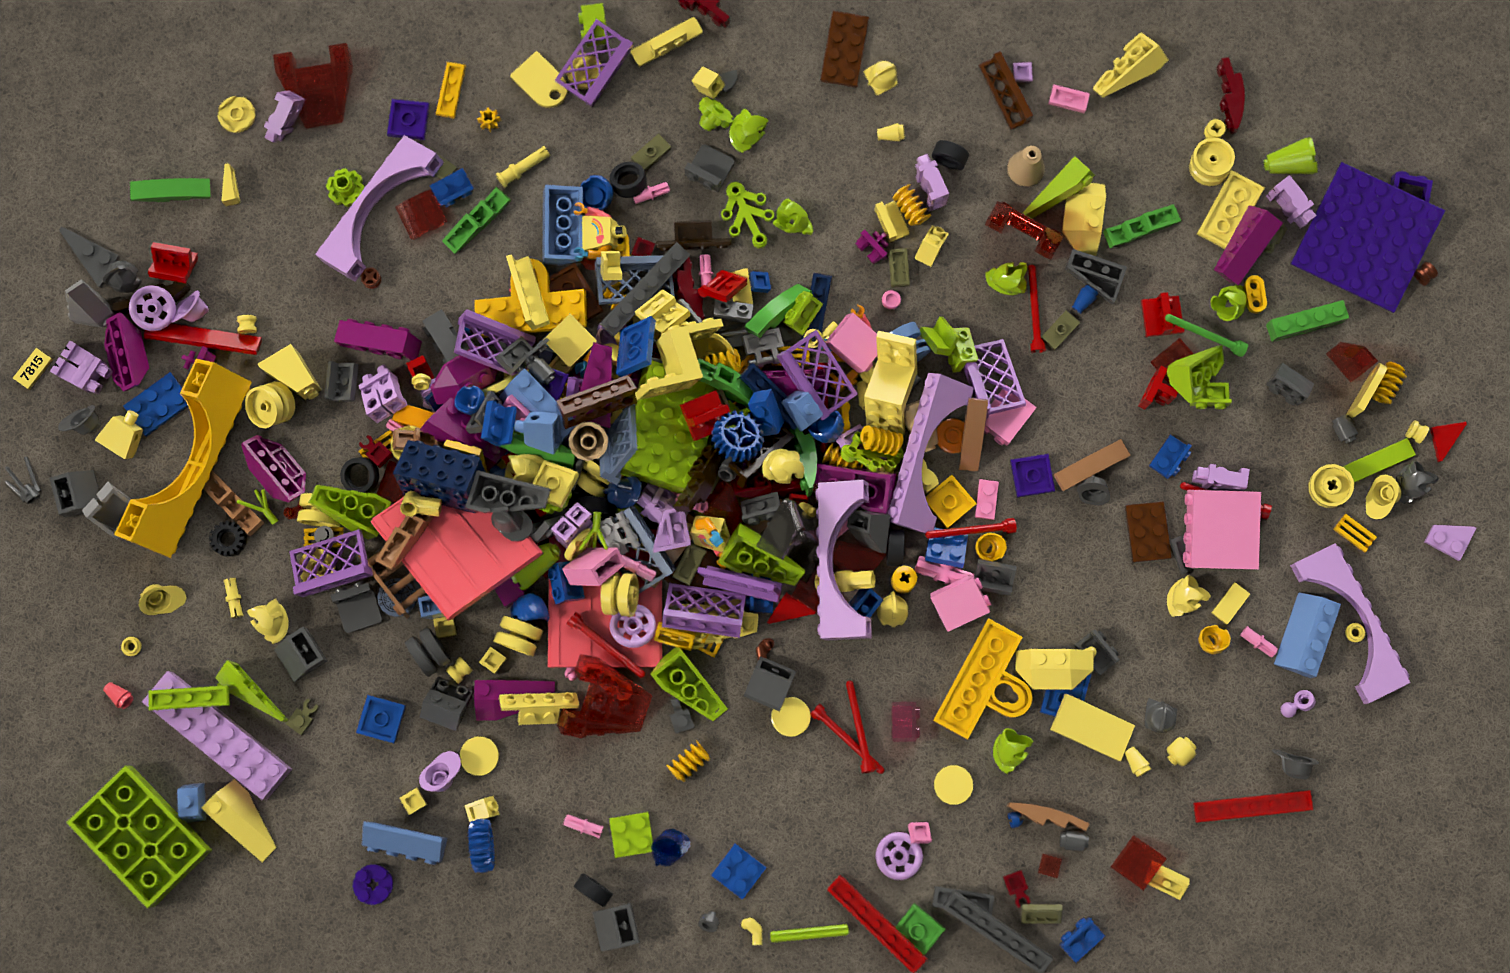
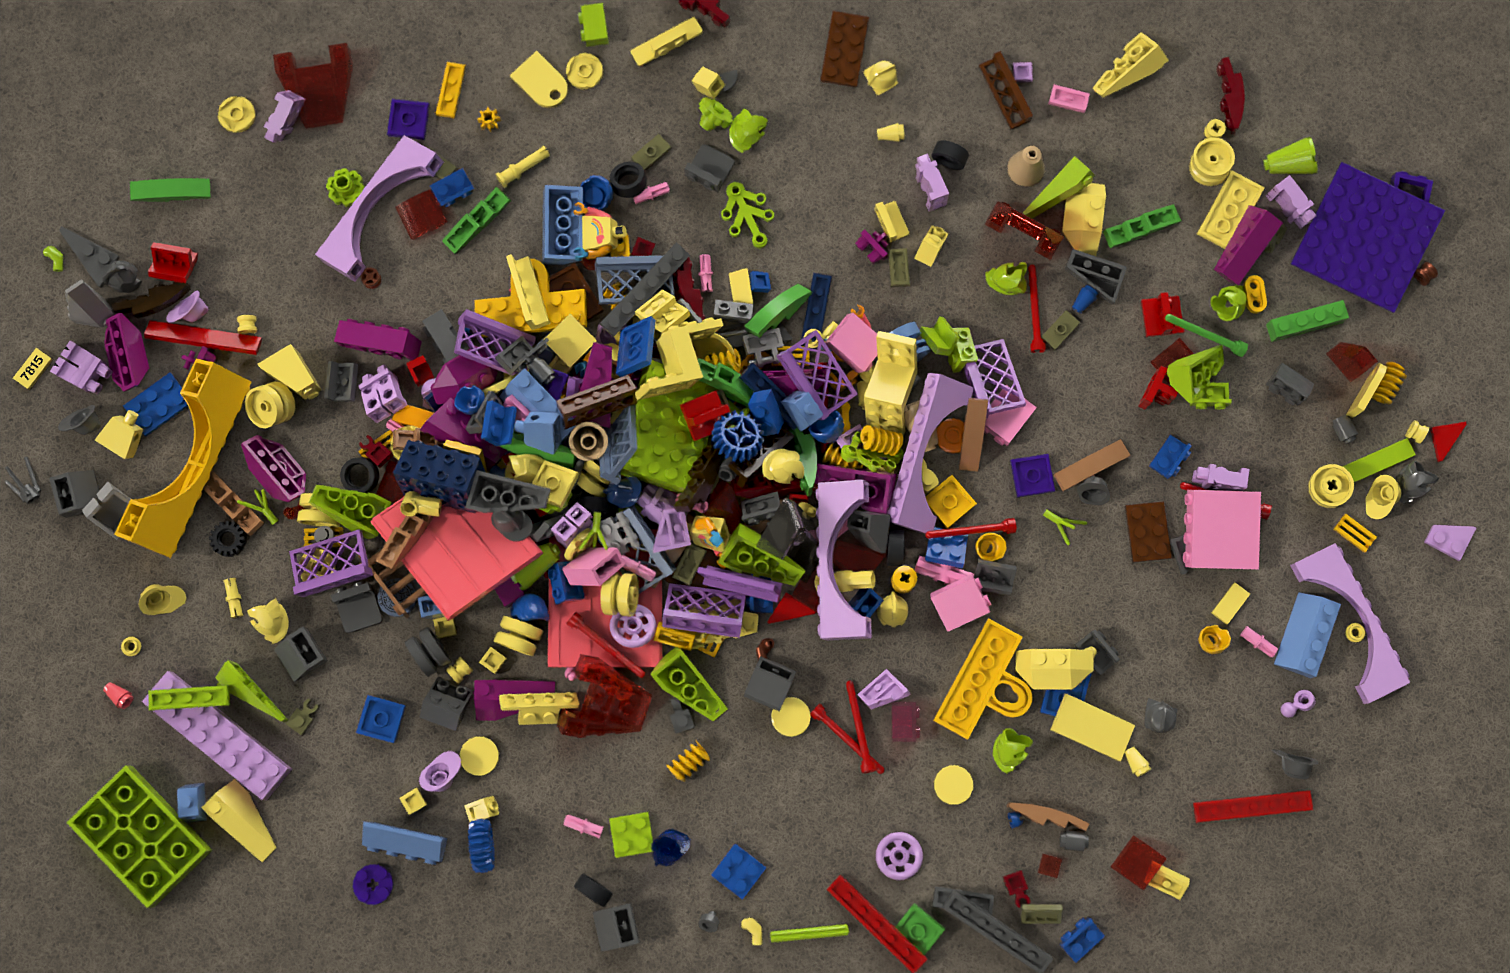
lavender plate [129,285,176,331] -> none
light yellow slope [222,163,240,206] -> none
light yellow plate [412,373,431,390] -> none
medium lavender fence [555,19,634,107] -> none
light yellow panel [601,251,622,281] -> none
dark brown bracket [656,220,731,251] -> none
red plate [698,270,747,303] -> none
lime helmet [772,199,813,235] -> none
lime bracket [783,291,823,336] -> none
bright pink tile [882,290,901,310] -> none
yellow piece [893,184,931,226] -> none
bright pink tile [908,822,932,844] -> none
bright pink plate [975,479,999,520] -> none
light yellow helmet [1167,575,1211,617] -> none
light yellow head [1167,737,1197,766] -> none
none -> lime arm [43,246,63,272]
none -> lavender wing [857,669,910,709]
none -> lime plant [1043,509,1087,545]

